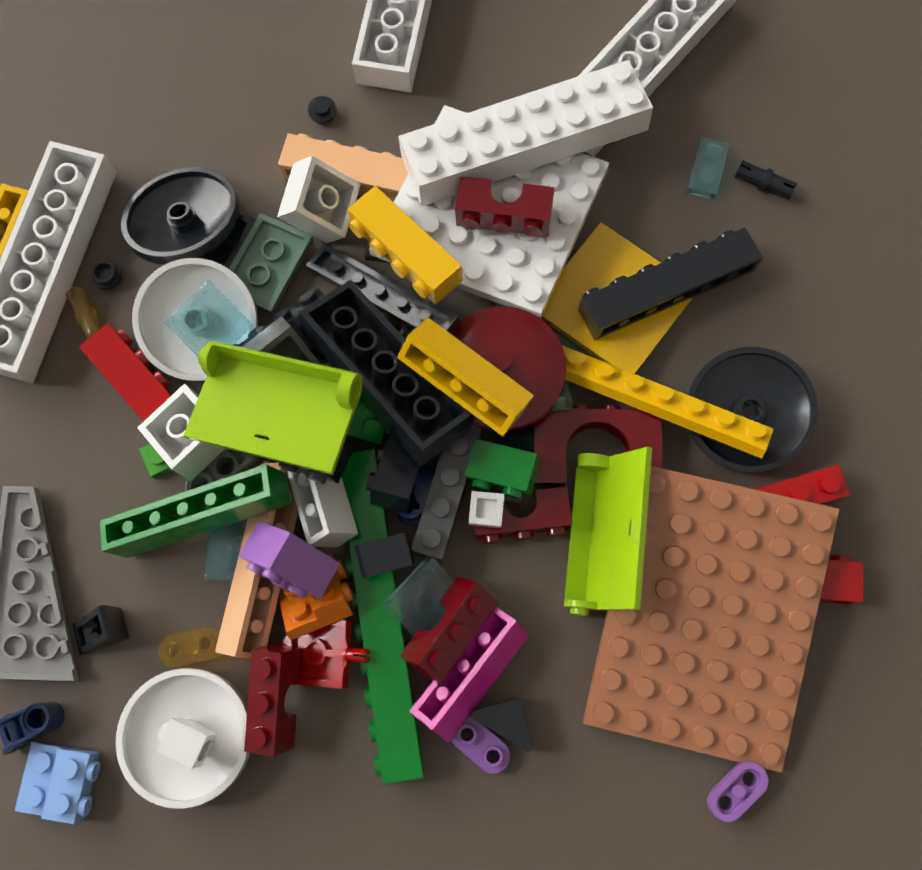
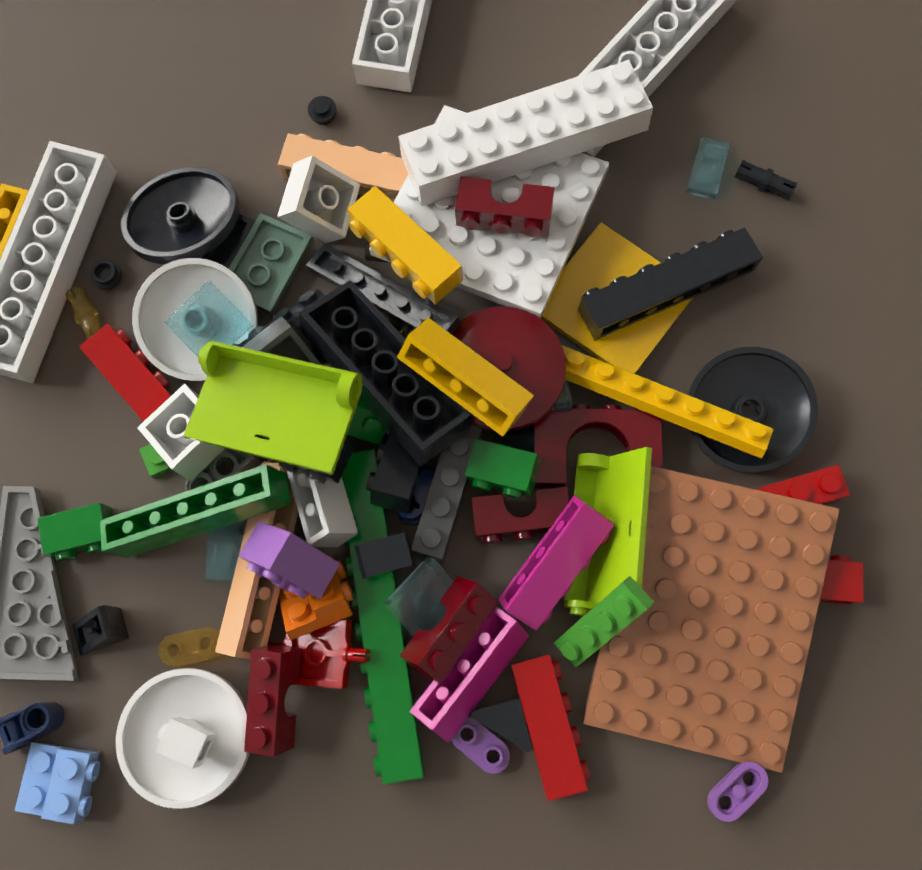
white plate [469,491,504,528] -> none
none -> green brick [37,502,113,562]
none -> dark pink brick [498,495,614,631]
none -> red brick [511,654,591,801]
none -> bright green plate [554,576,654,668]

